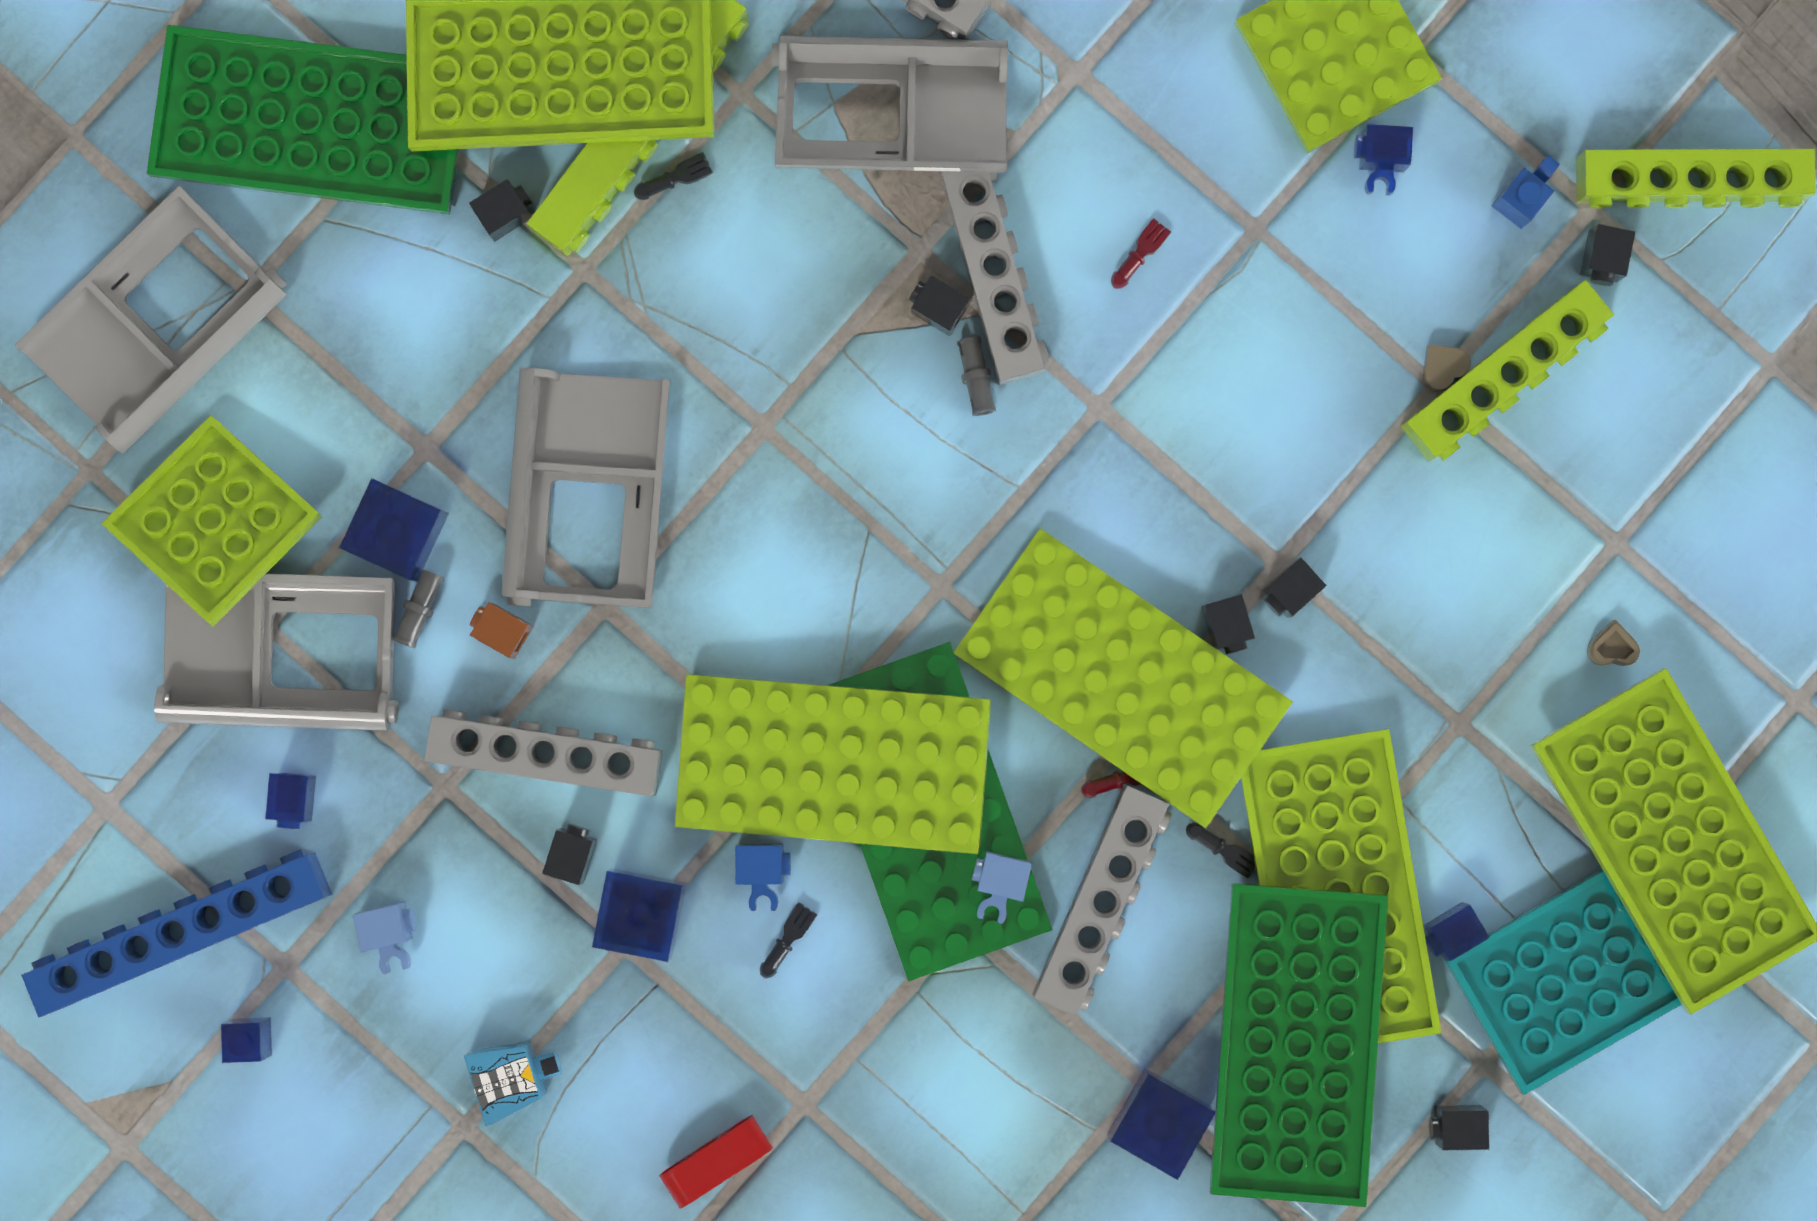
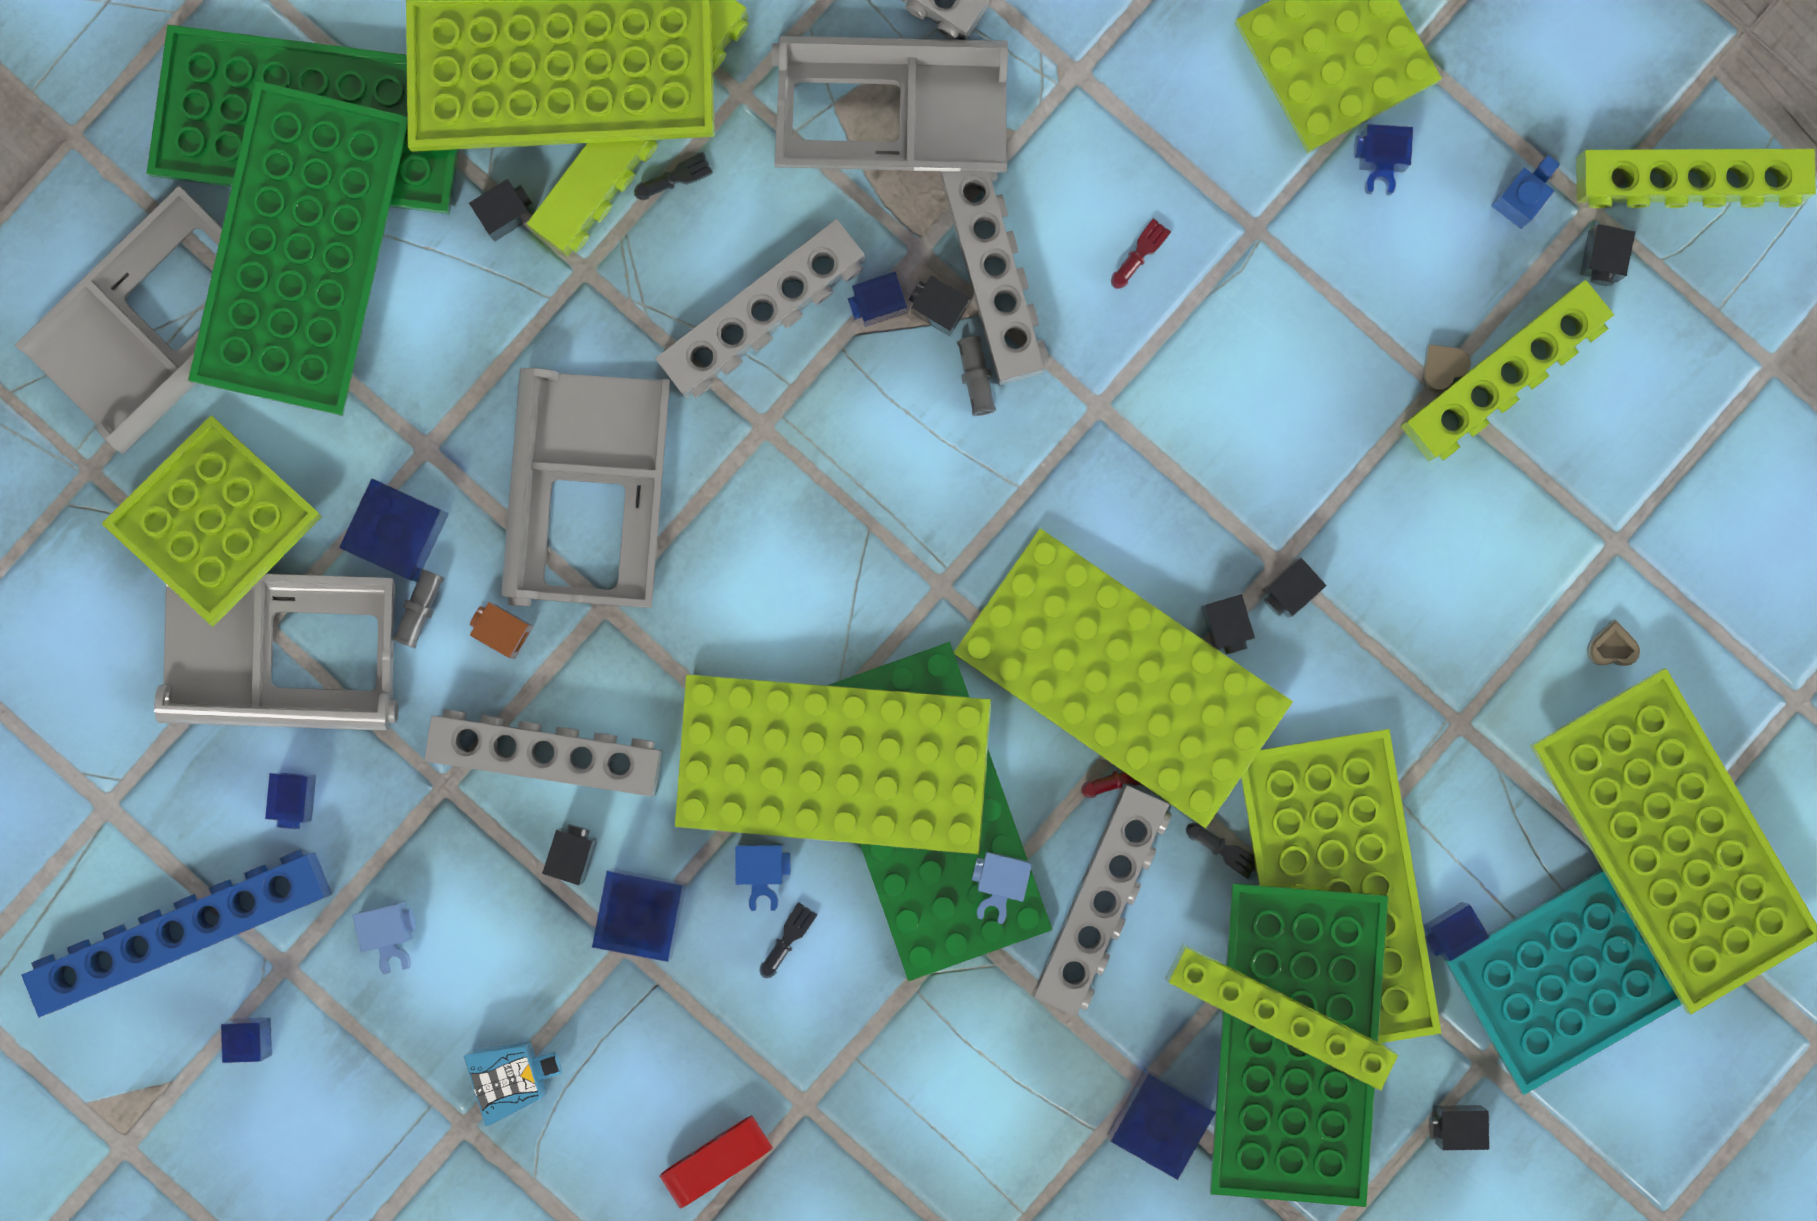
none -> green plate [188,80,408,416]
none -> light grey brick [655,219,865,399]
none -> clear blue brick [847,272,907,327]
none -> lime brick [1165,943,1399,1091]

